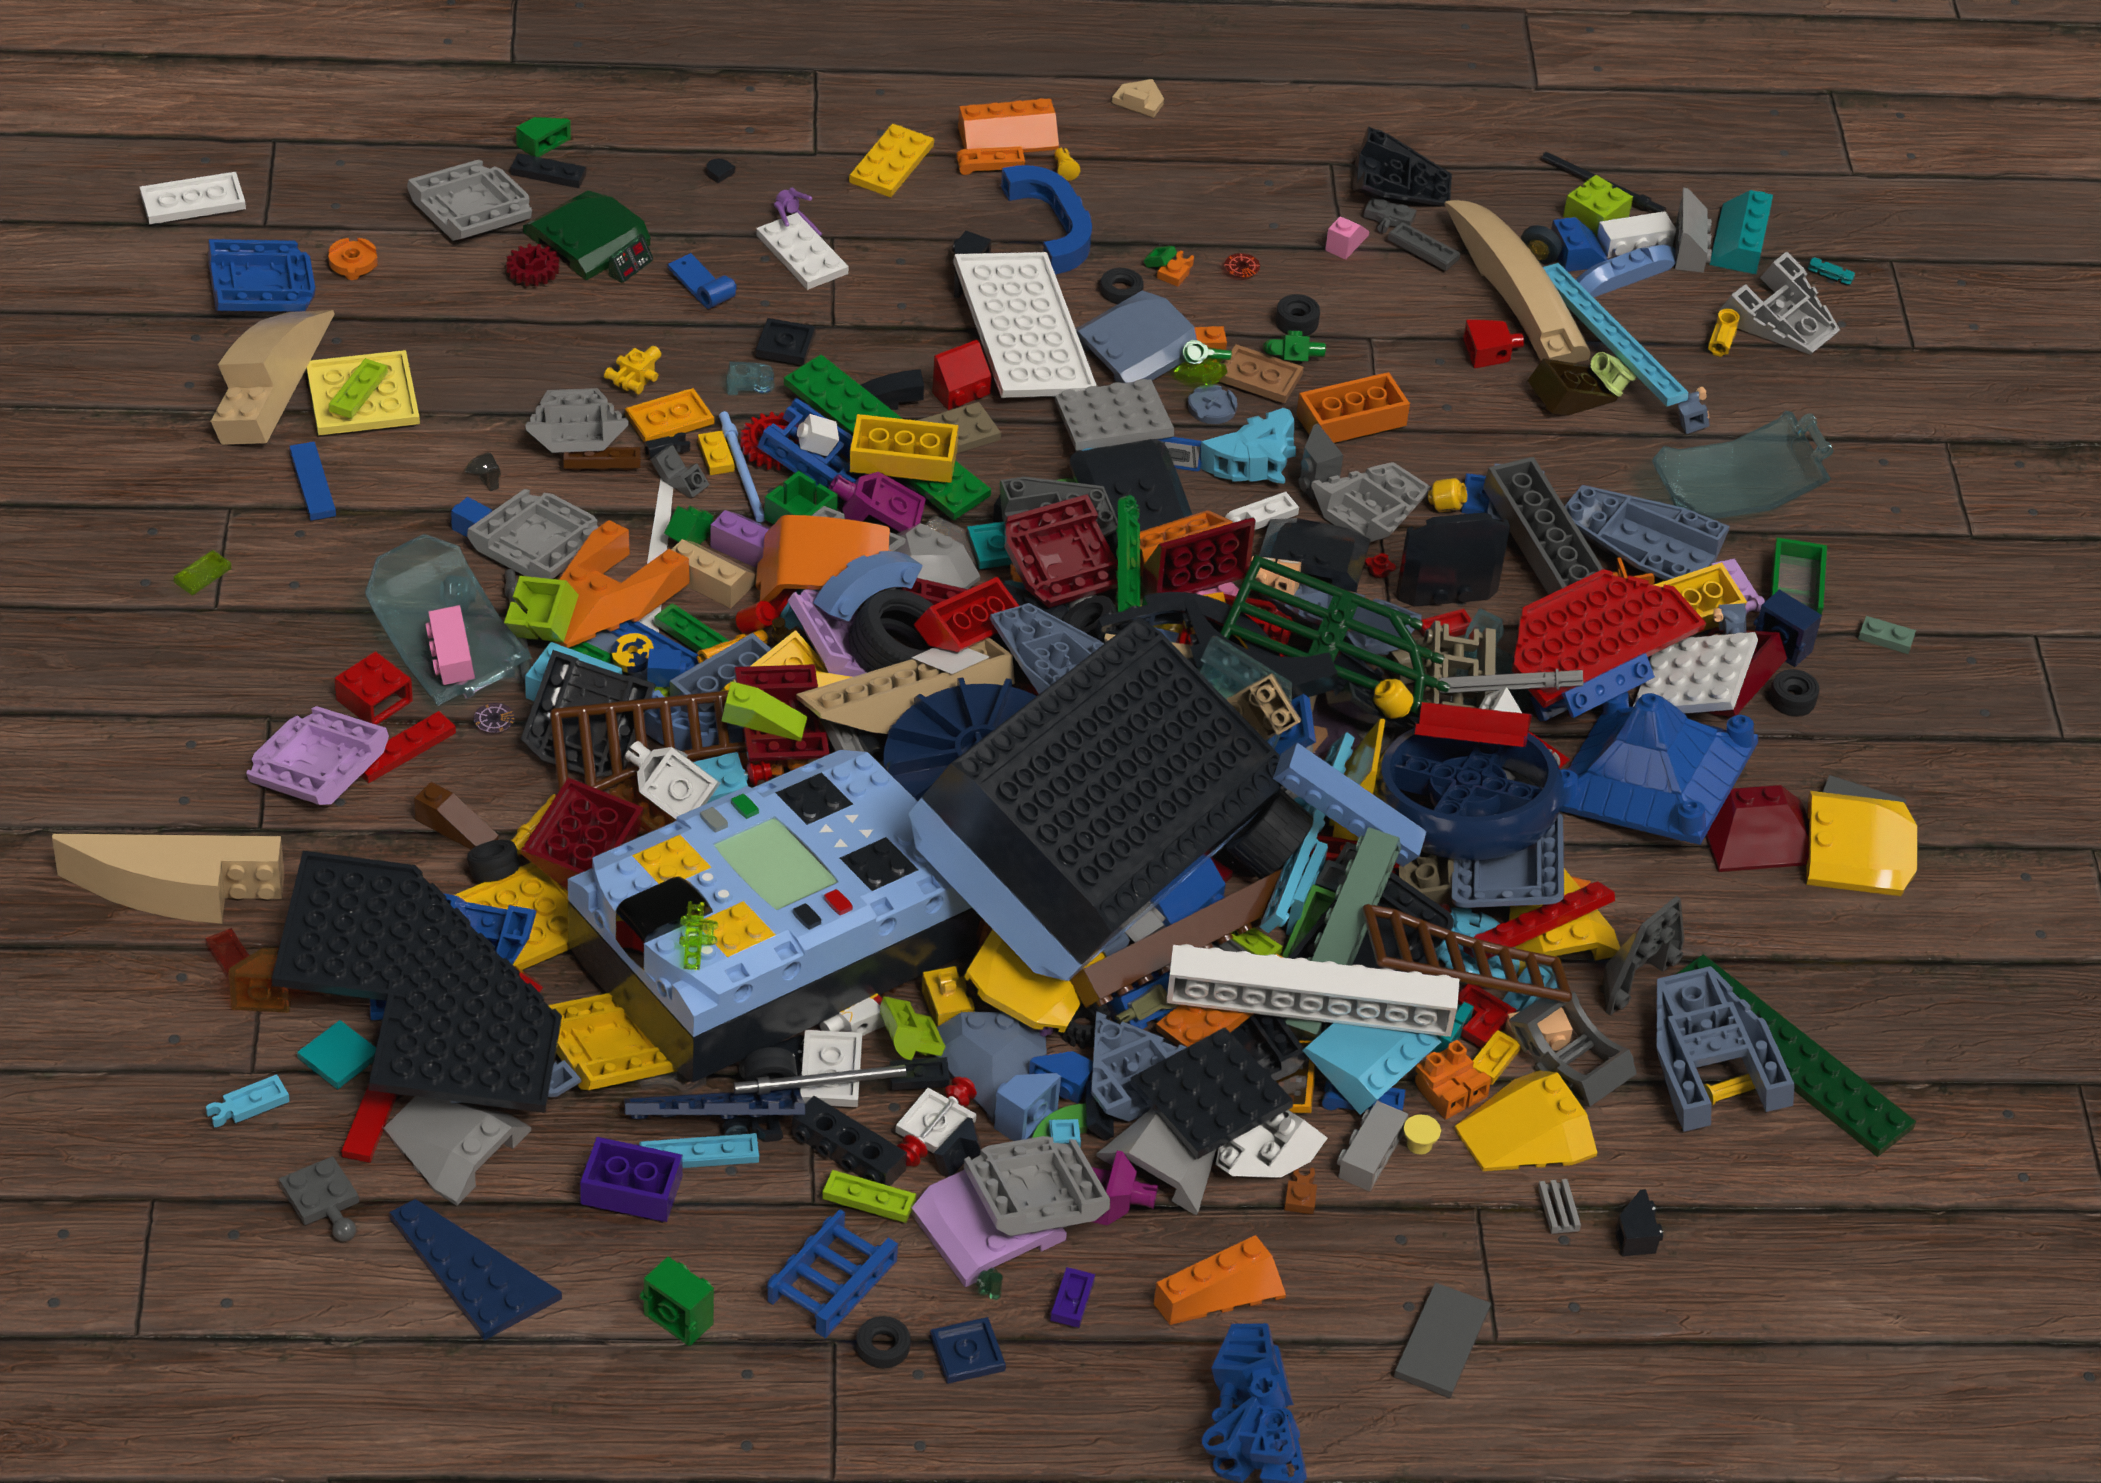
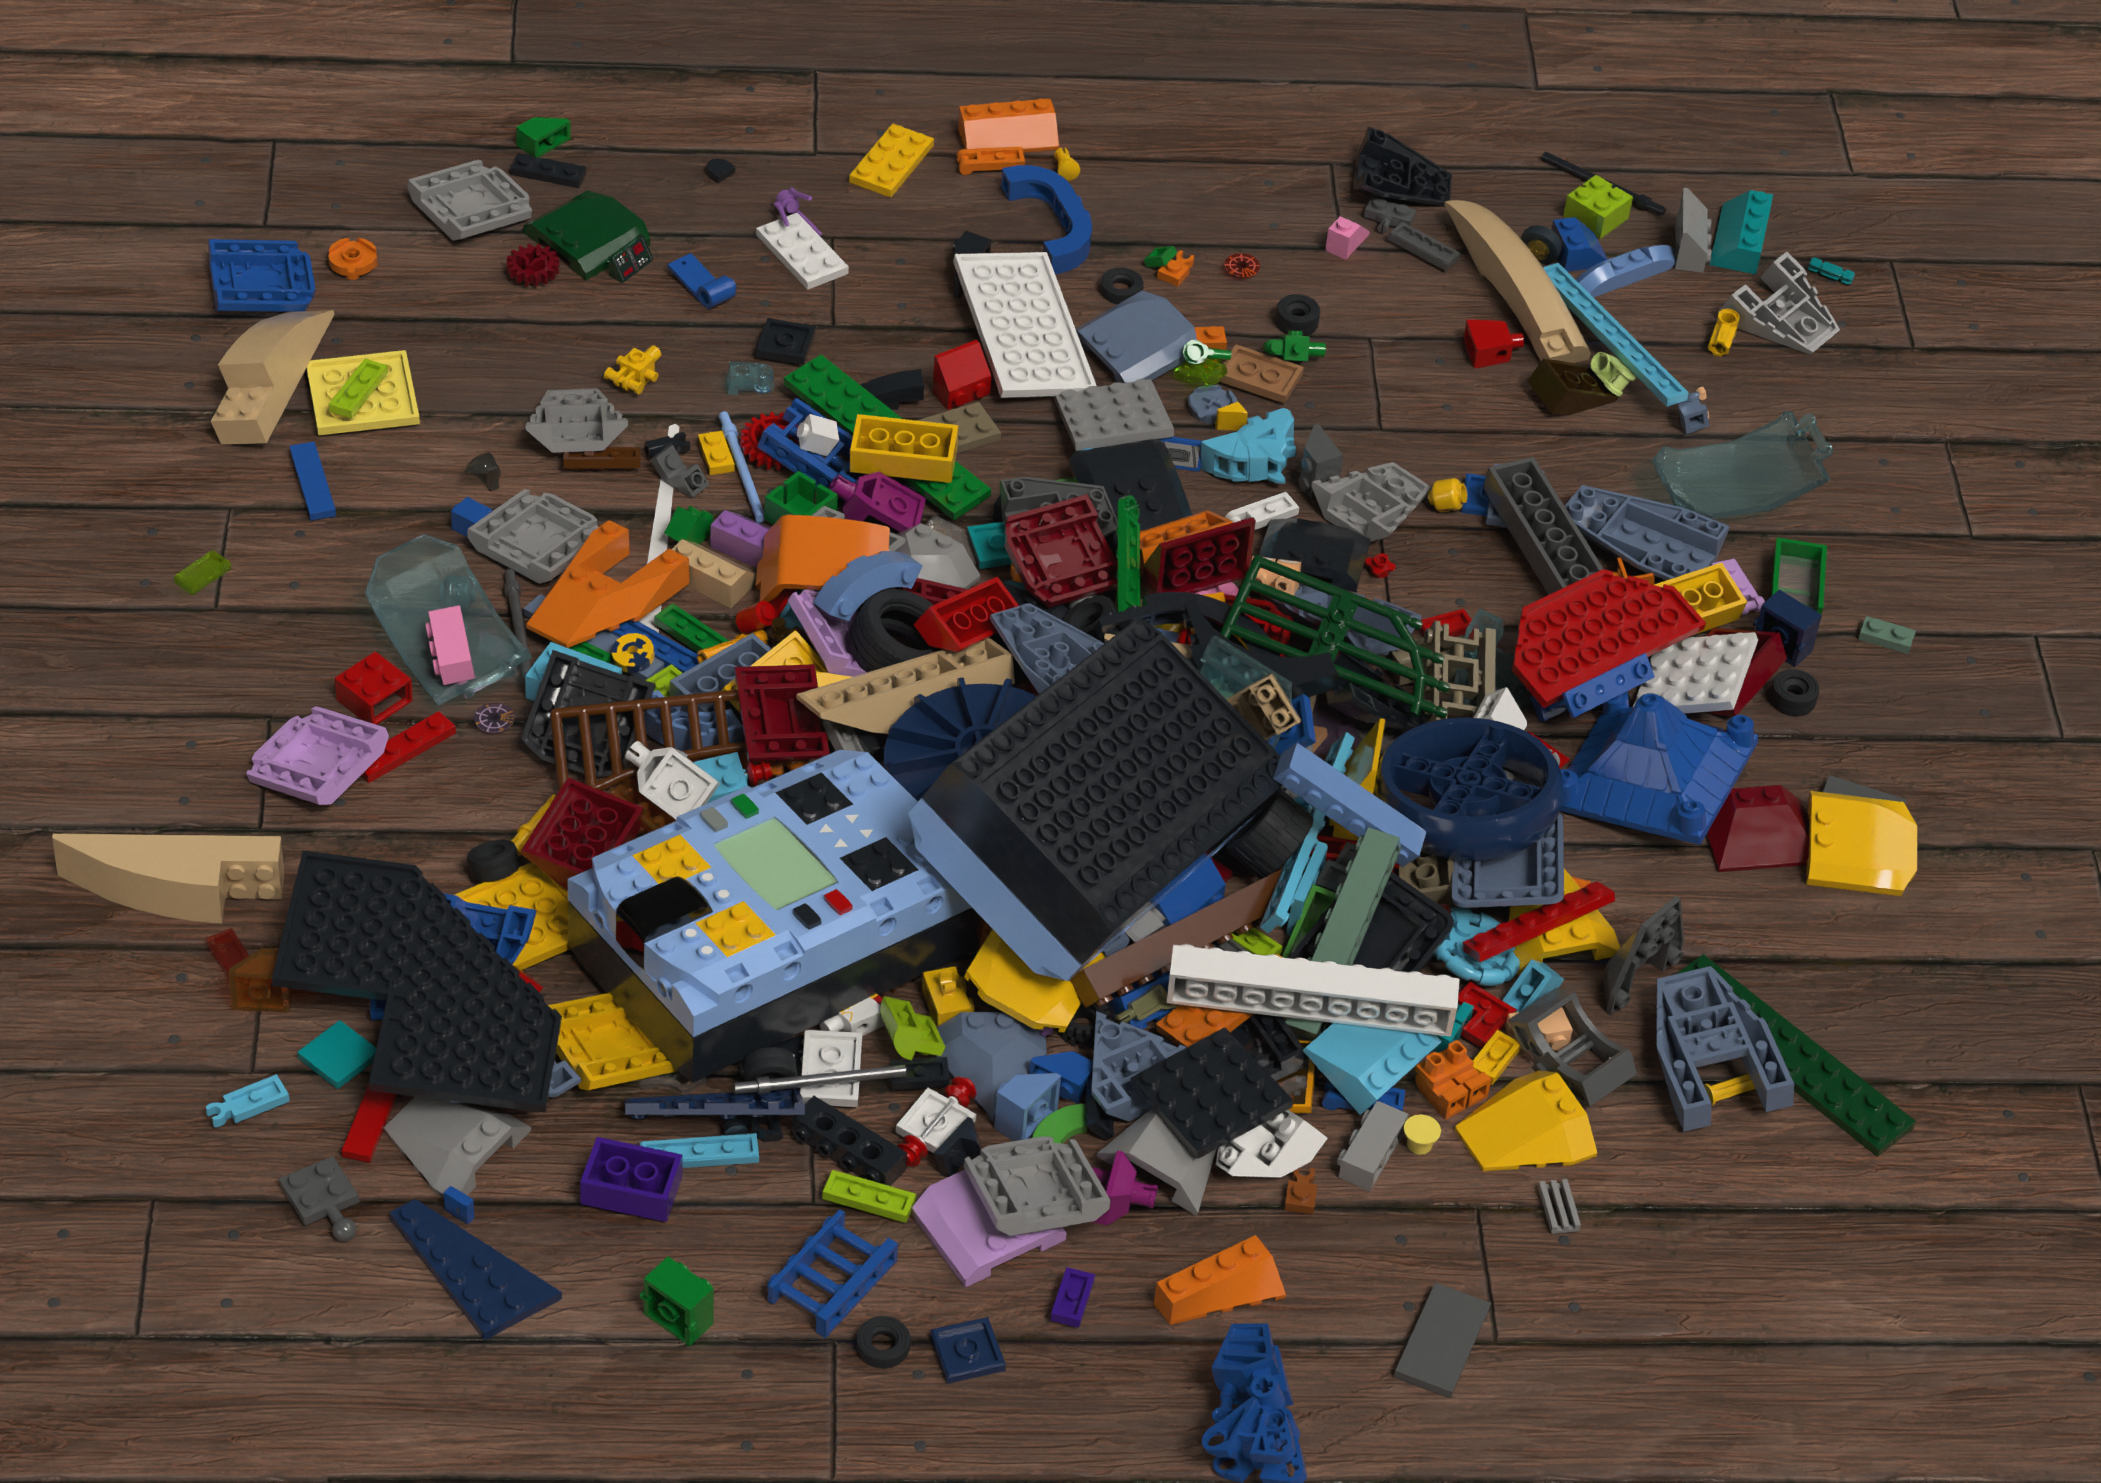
white plate [140,172,246,224] -> none
reddish brown slope [414,782,499,849] -> none
lime piece [504,576,579,642] -> none
light orange tile [625,388,714,442] -> none
blue brick [647,649,686,688] -> none
clear neon green piece [679,901,718,970] -> none
lime slope [721,681,807,741] -> none
white sticker [912,647,989,674] -> none
clear green plate [976,1267,1003,1300] -> none
medium azure tile [1049,1119,1081,1146] -> none
tan plate [1112,79,1164,117] -> none
orange brick [1296,372,1410,443] -> none
reddish brown bar [1362,904,1572,1002] -> none
yellow head [1373,679,1413,719] -> none
black wedge [1396,513,1510,607] -> none
red slope [1415,702,1532,747] -> none
light grey axle [1439,669,1583,693] -> none
white brick [1597,211,1676,258] -> none
black slope [1615,1189,1663,1257] -> none
sand blue piece [1714,603,1746,635] -> none
none -> blue tile [444,1186,474,1225]
none -> yellow slope [1215,402,1248,431]

